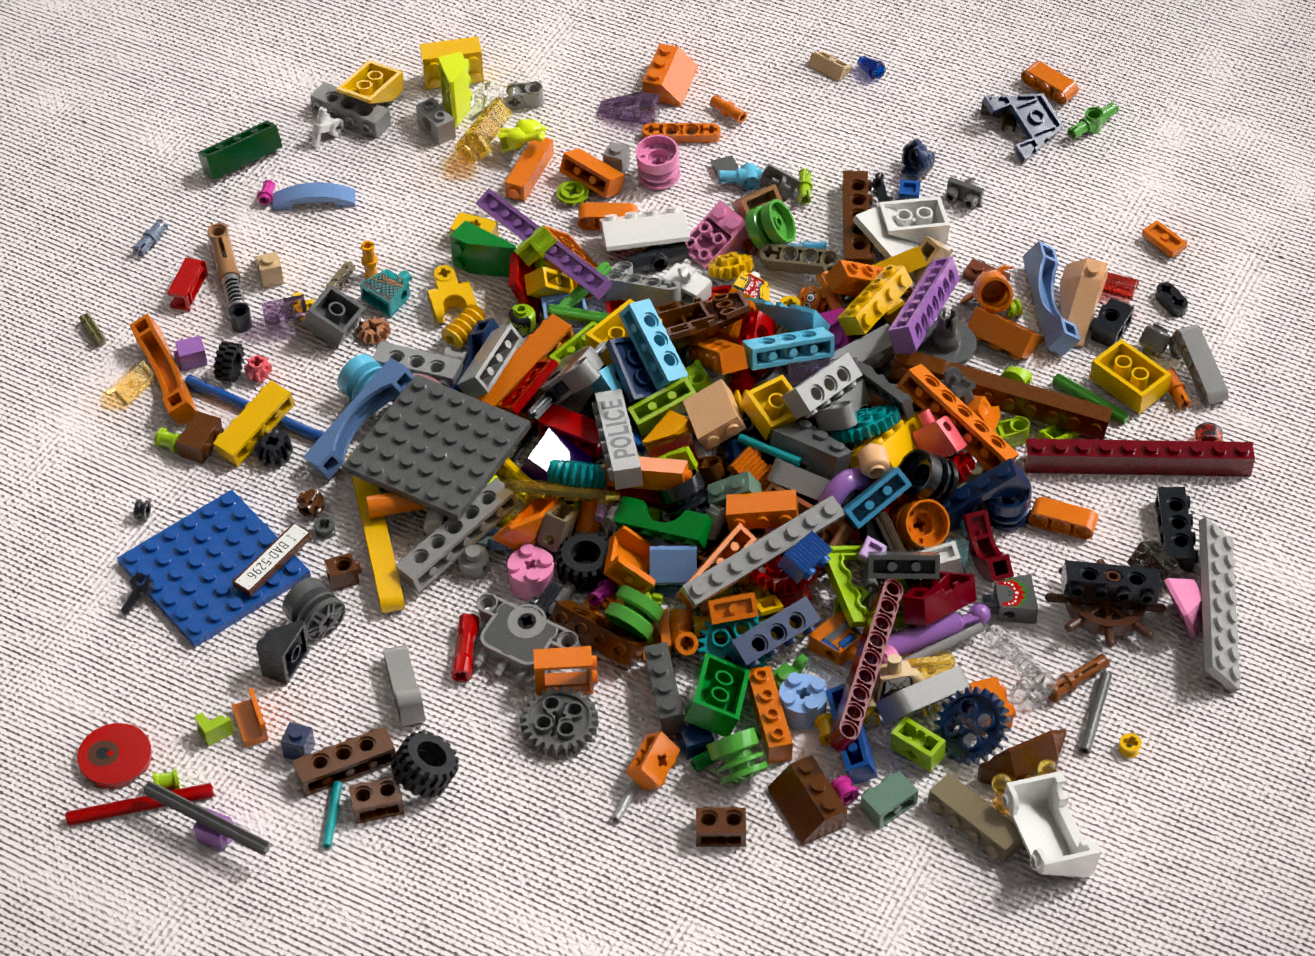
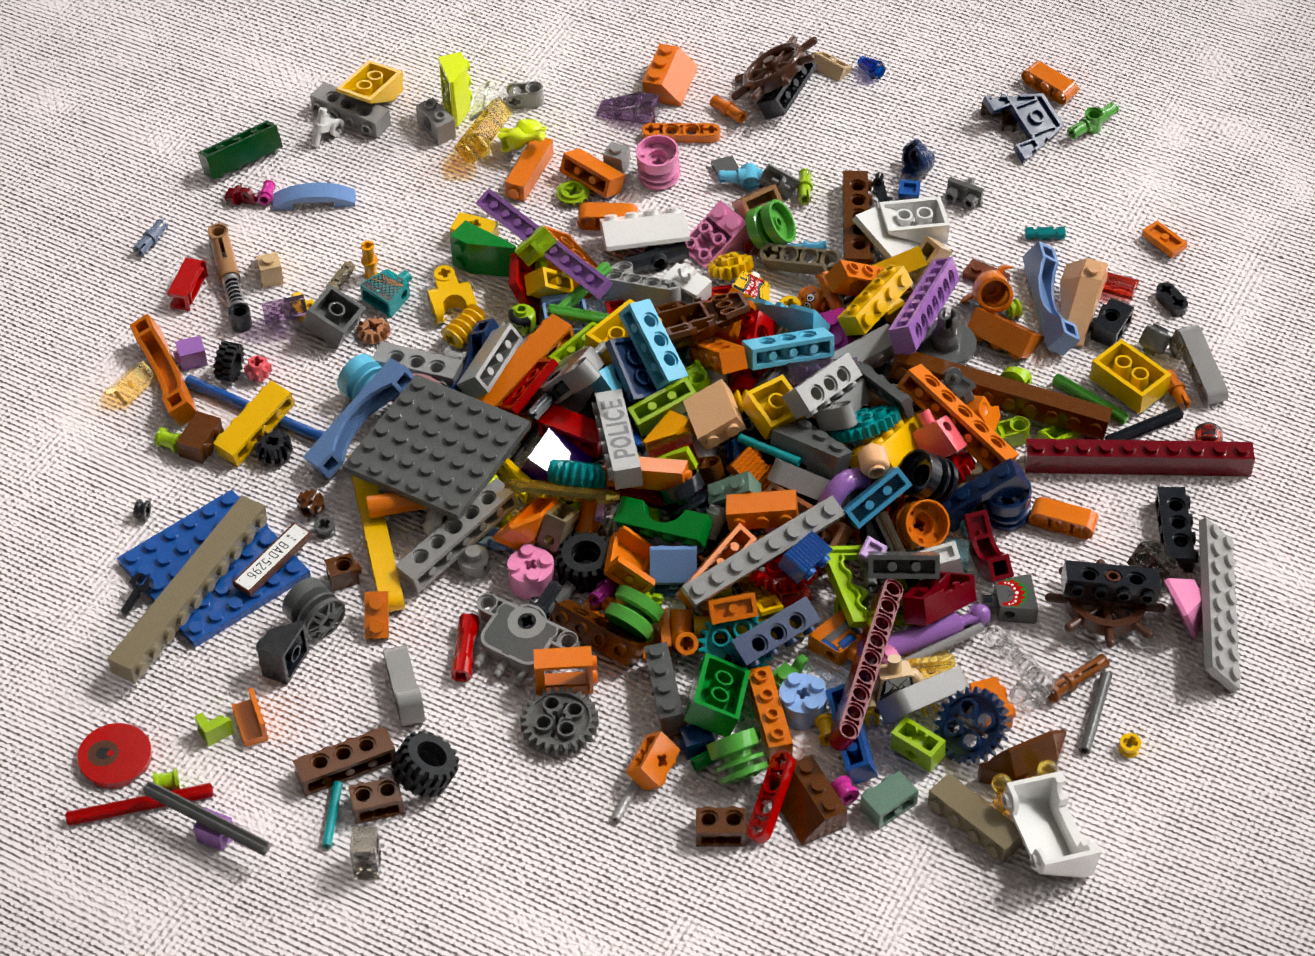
olive axle [79,313,106,347] -> none
dark blue brick [280,722,315,760] -> none
yellow brick [419,36,484,90] -> none
none -> dark tan brick [107,495,268,684]
none -> dark red piece [224,185,258,205]
none -> clear smoke brick [350,825,382,880]
none -> orange plate [364,591,390,639]
none -> reddish brown brick [731,36,818,120]
none -> red beam [747,750,796,844]
none -> teal axle [1024,226,1066,239]
none -> black axle [1105,407,1184,440]

